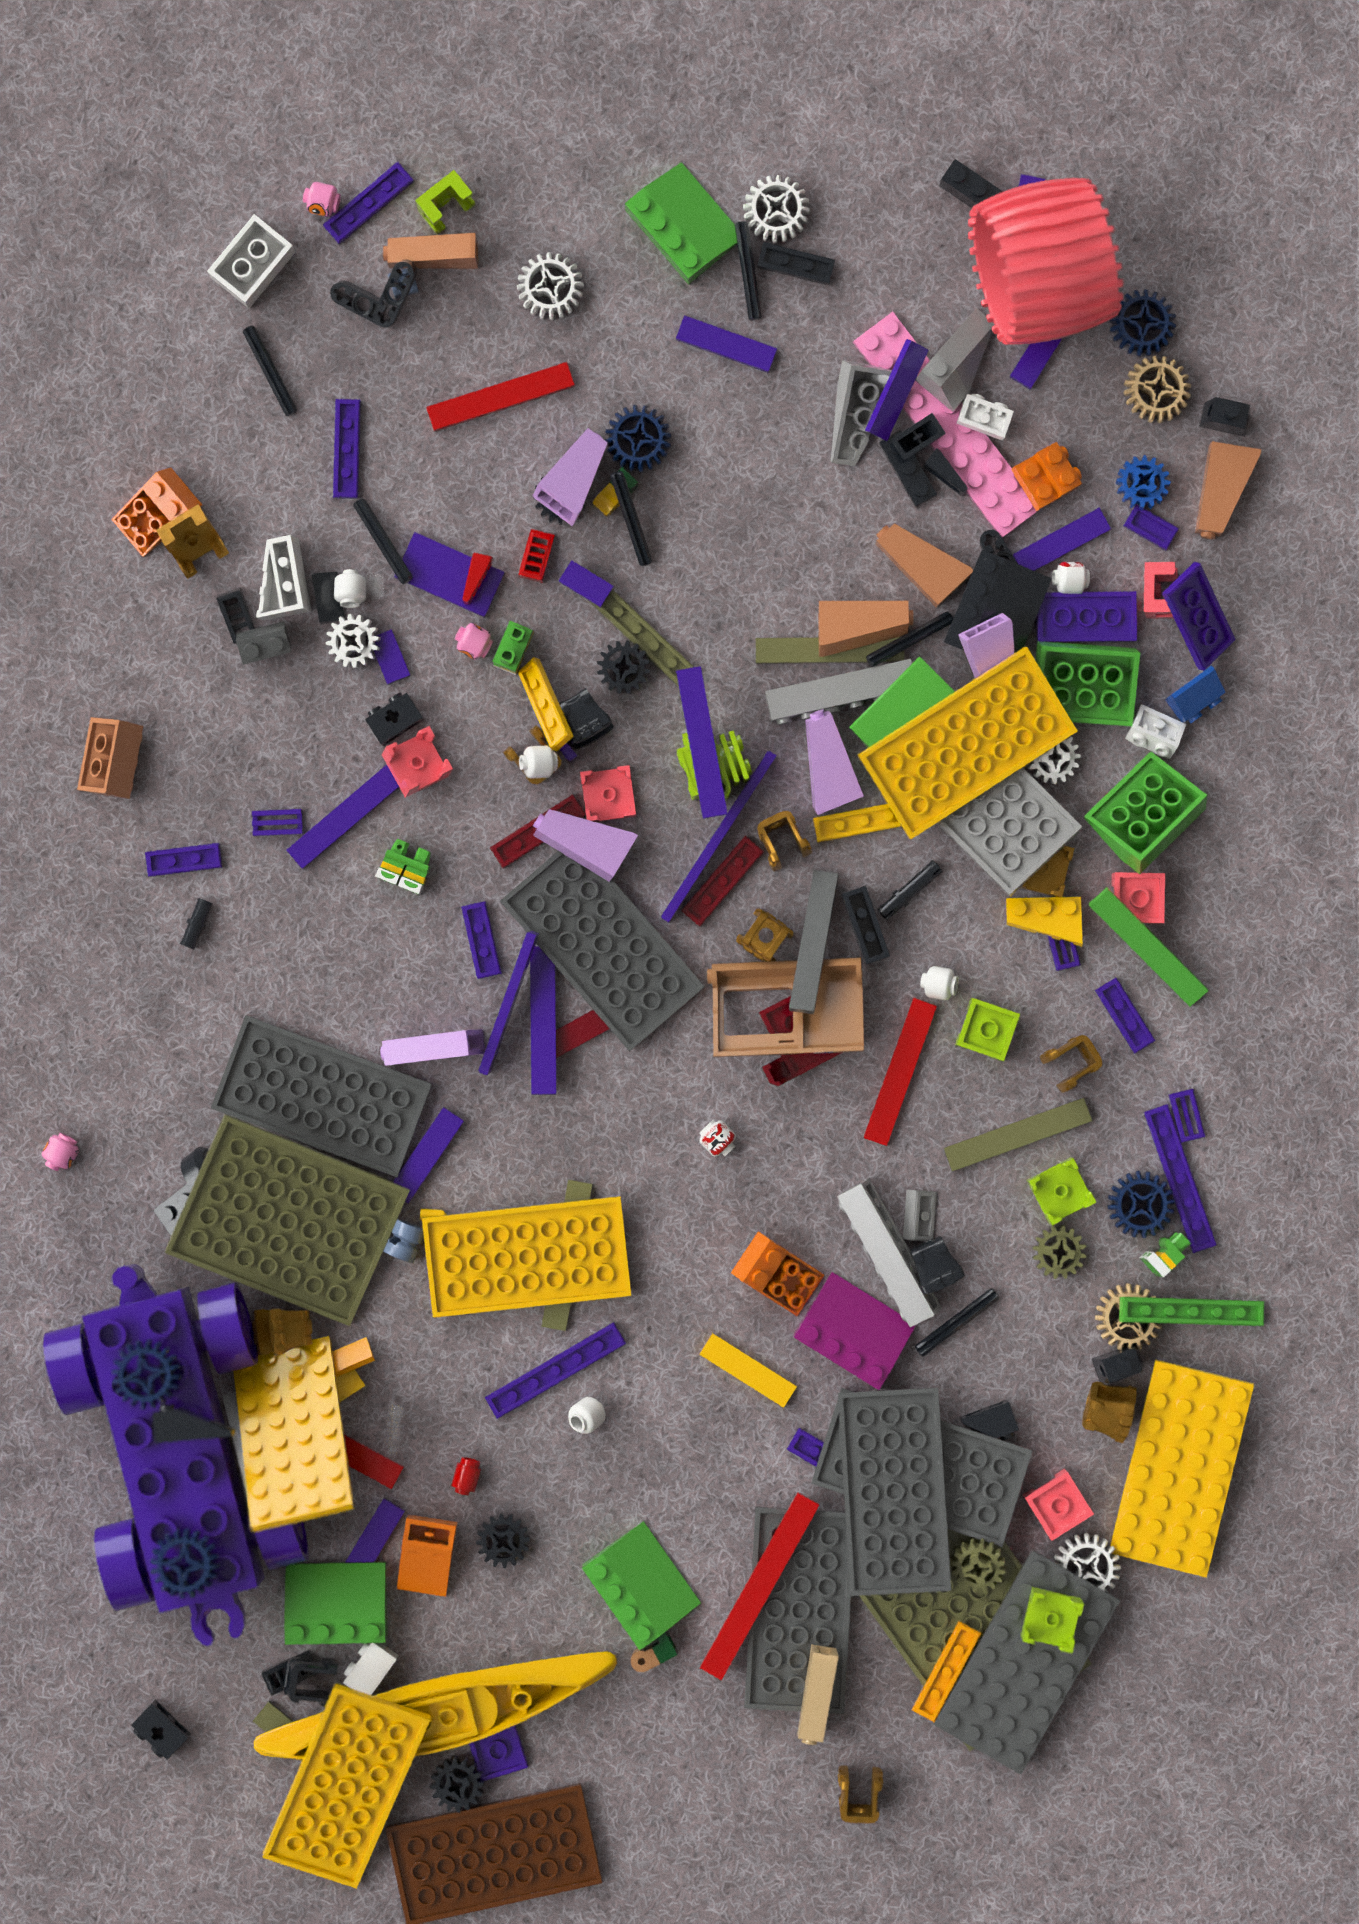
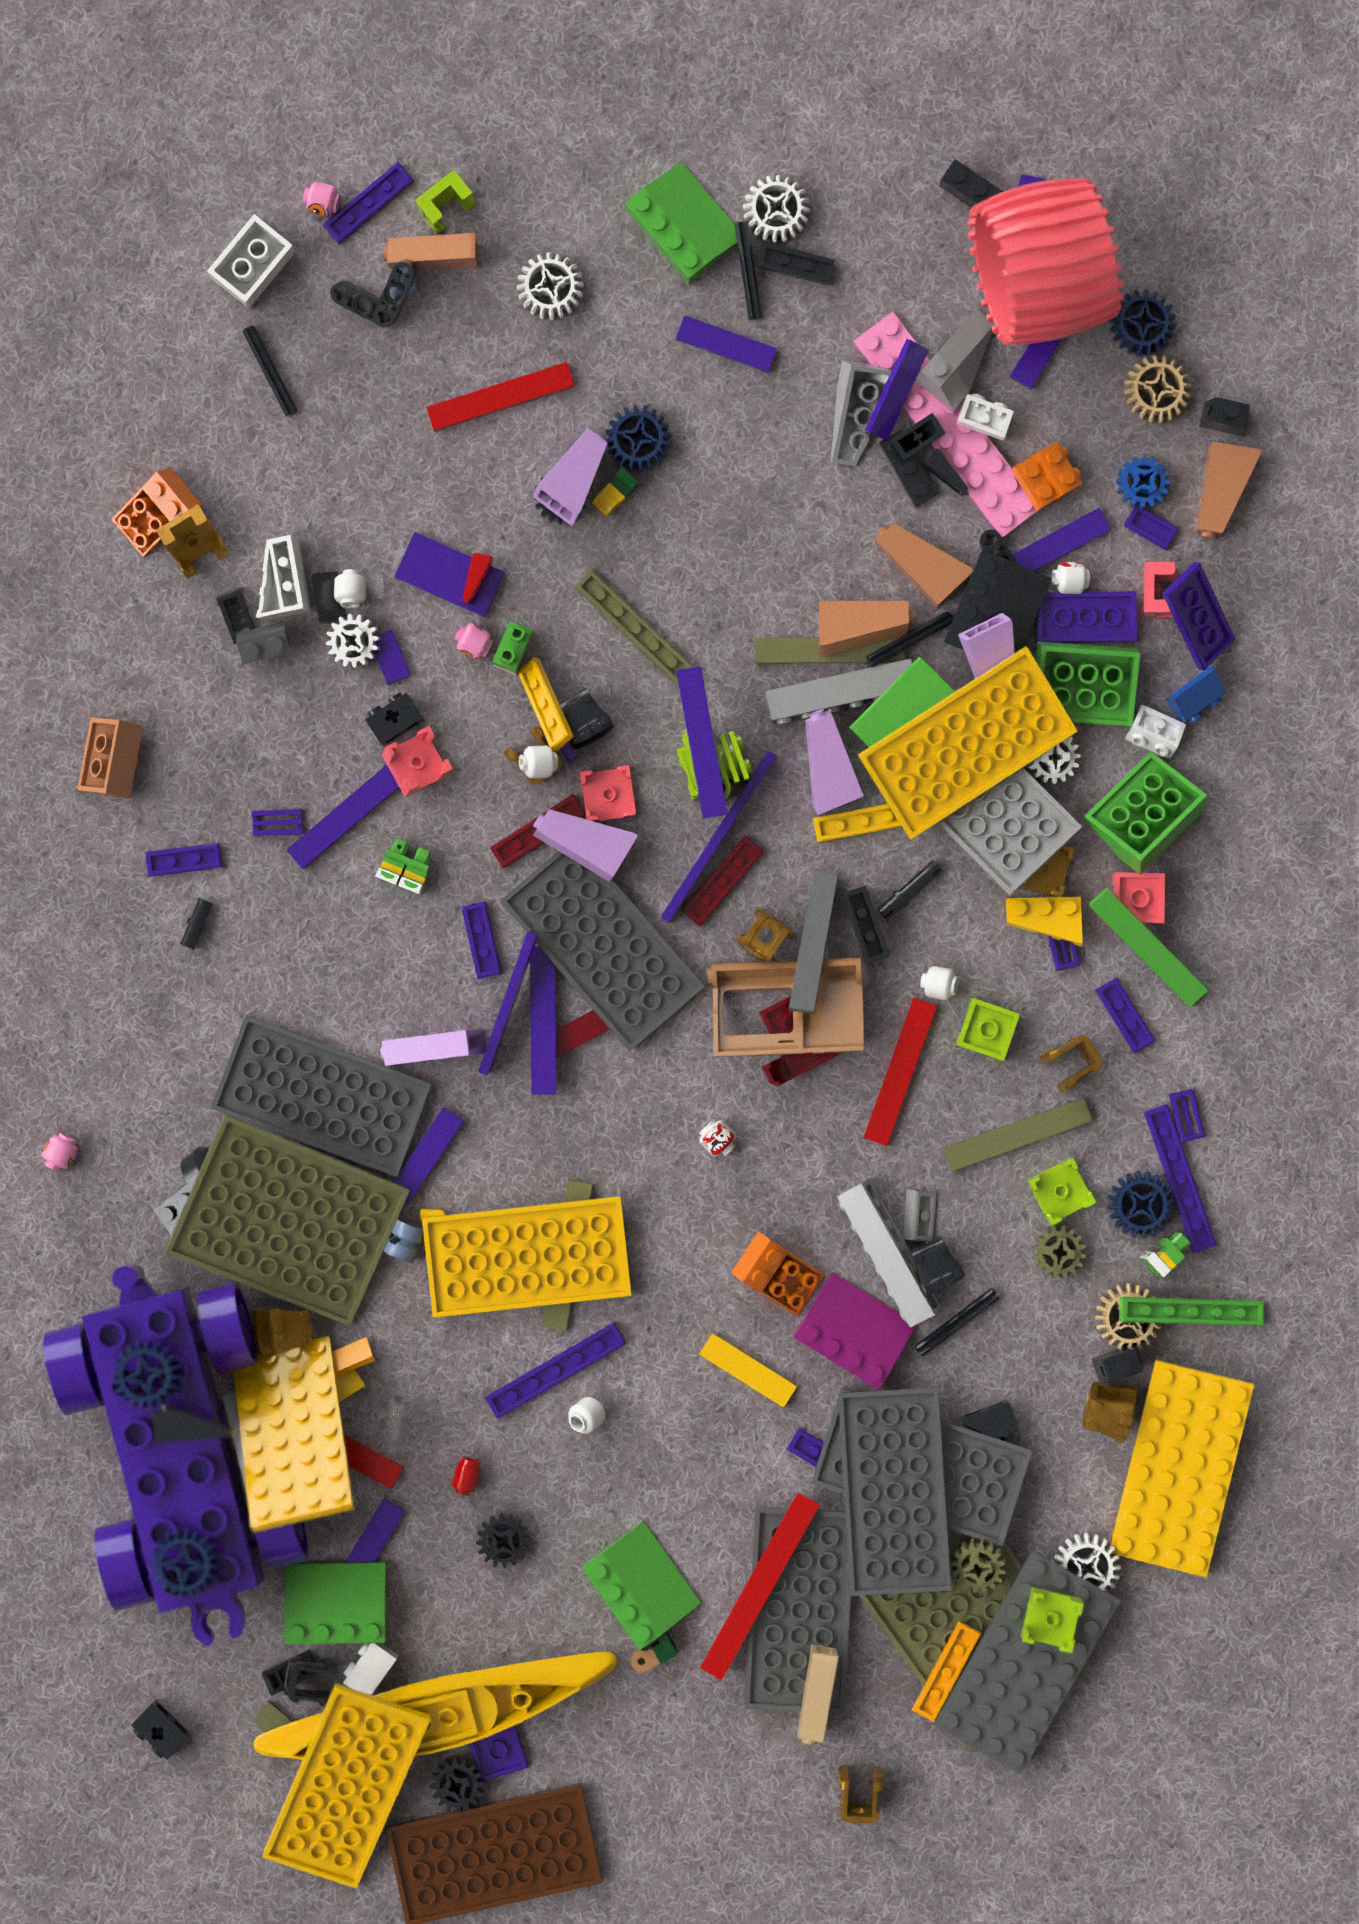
dark purple tile [333,399,361,499] -> none
black axle [353,498,413,585] -> none
orange slope [397,1515,458,1597] -> none
red slope [518,529,555,583] -> none
dark purple tile [558,560,614,608] -> none
black gear [597,640,651,694] -> none
black axle [610,471,652,566] -> none
pearl gold piece [757,811,812,871] -> none
coral panel [1023,1468,1094,1541] -> none

